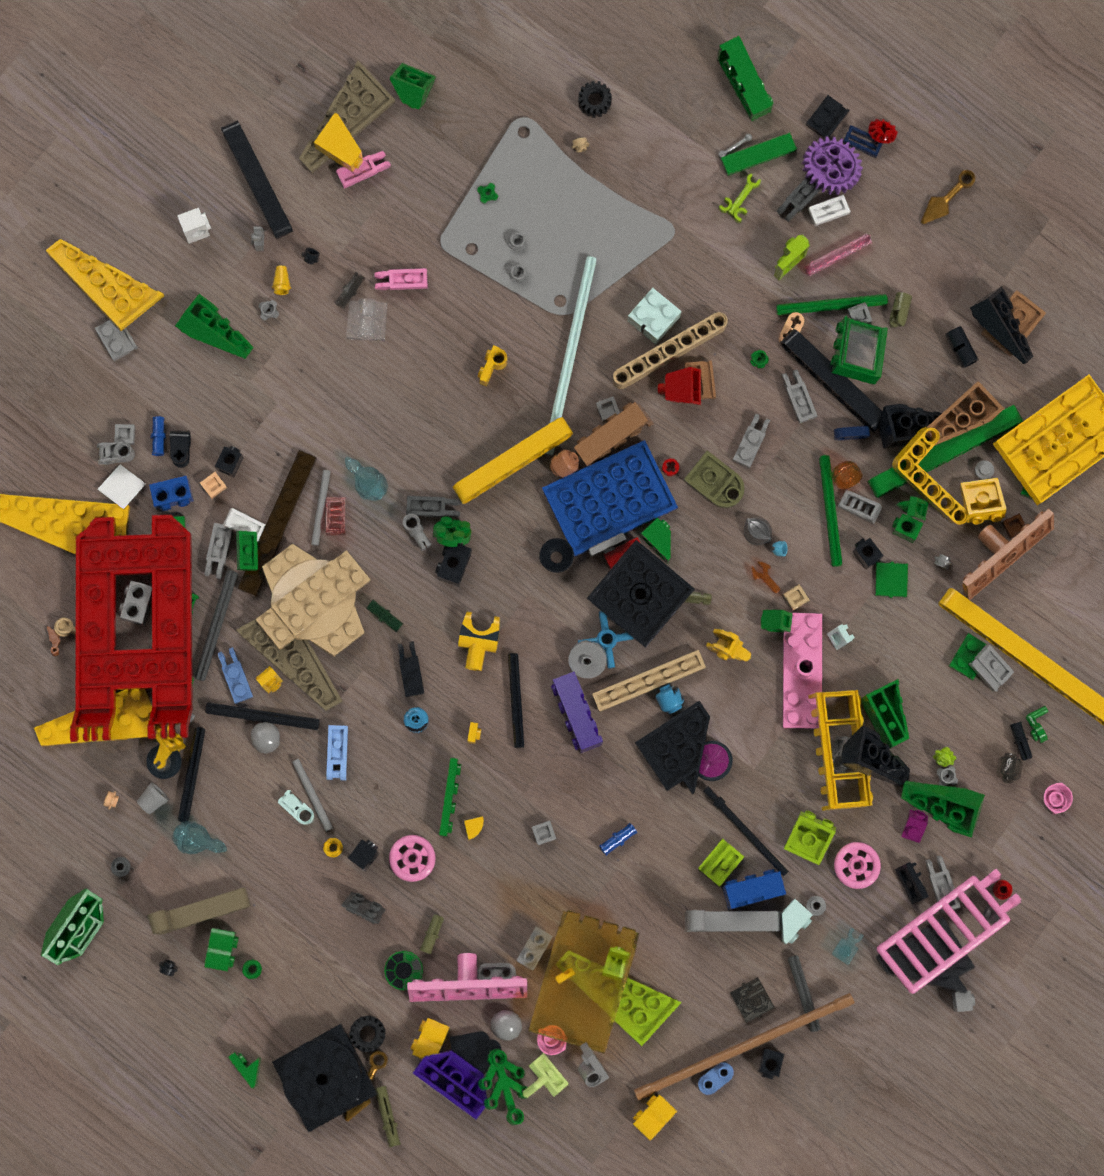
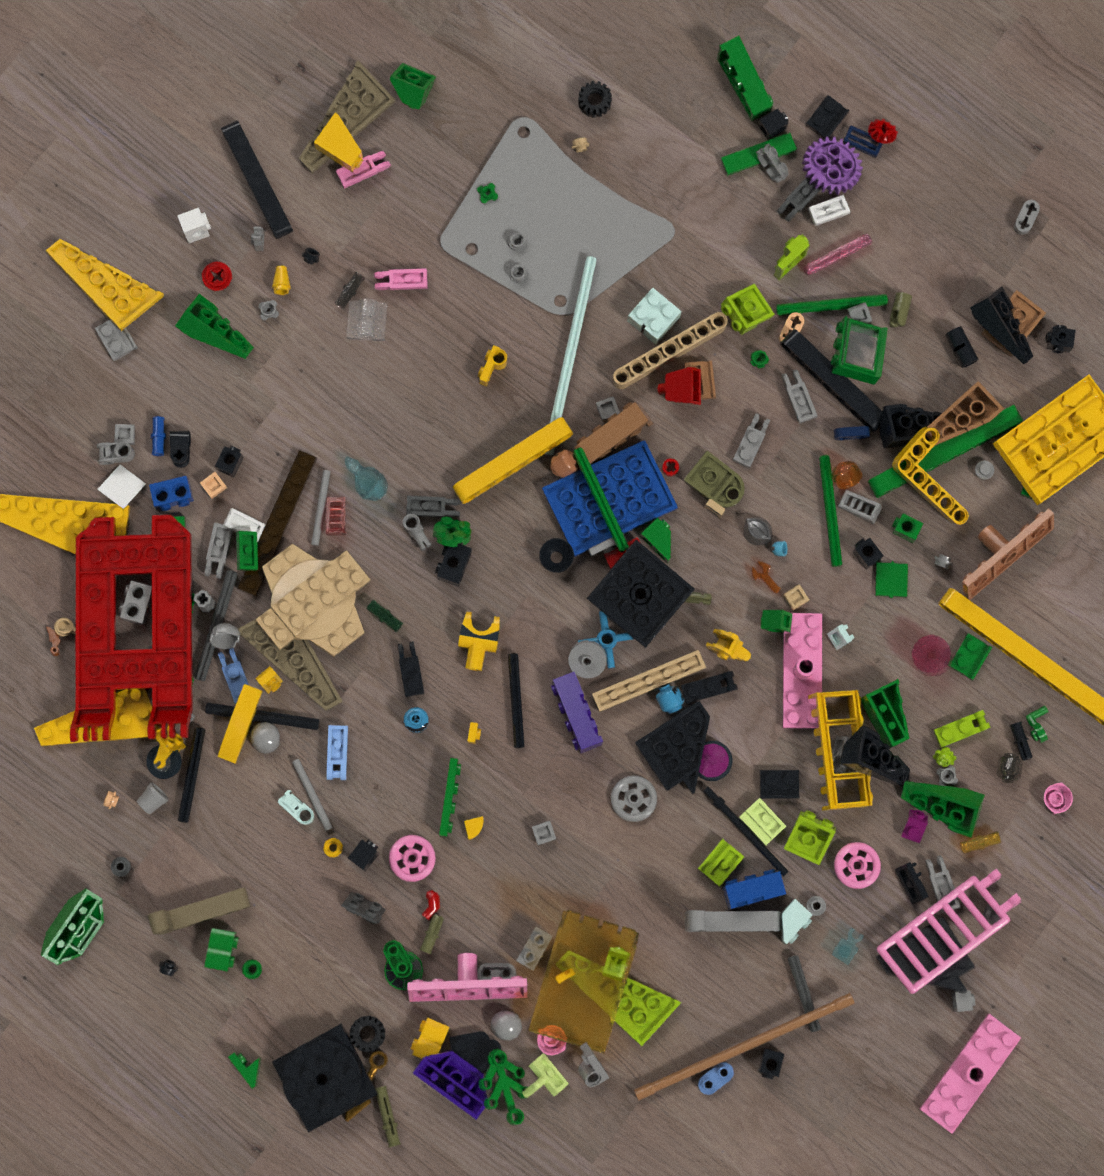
clear light blue piece [172,821,227,854] -> none
blue pin [599,823,637,856] -> none
yellow brick [632,1095,677,1141] -> none
light grey hinge [719,134,752,158] -> none
lime bar [719,174,761,223] -> none
clear smoke piece [730,977,775,1023] -> none
green tile [897,496,929,521] -> none
pearl gold piece [921,170,976,224] -> none
yellow plate [960,478,1007,525] -> none
light grey plate [969,645,1014,692] -> none
red plate [993,880,1013,900] -> none
reddish brown plate [1002,513,1026,539] -> none
none -> light grey axle [194,590,216,613]
none -> red gear [202,262,232,292]
none -> light grey hair [210,623,240,649]
none -> yellow slope [217,684,263,764]
none -> green brick [383,940,413,978]
none -> red arm [422,890,440,921]
none -> green axle [573,447,629,552]
none -> light grey plate [611,775,657,822]
none -> black plate [681,671,738,704]
none -> tan tile [705,499,725,518]
none -> lime plate [721,283,775,335]
none -> yellowish green plate [739,798,786,846]
none -> light grey hinge [756,143,789,183]
none -> black brick [758,108,789,140]
none -> black plate [759,770,800,799]
none -> clear pink brick [912,635,952,676]
none -> bright pink plate [920,1014,1021,1134]
none -> lime plate [933,710,991,748]
none -> clear yellow pin [960,831,1001,854]
none -> light grey beam [1014,200,1040,235]
none -> black brick [1045,325,1076,354]

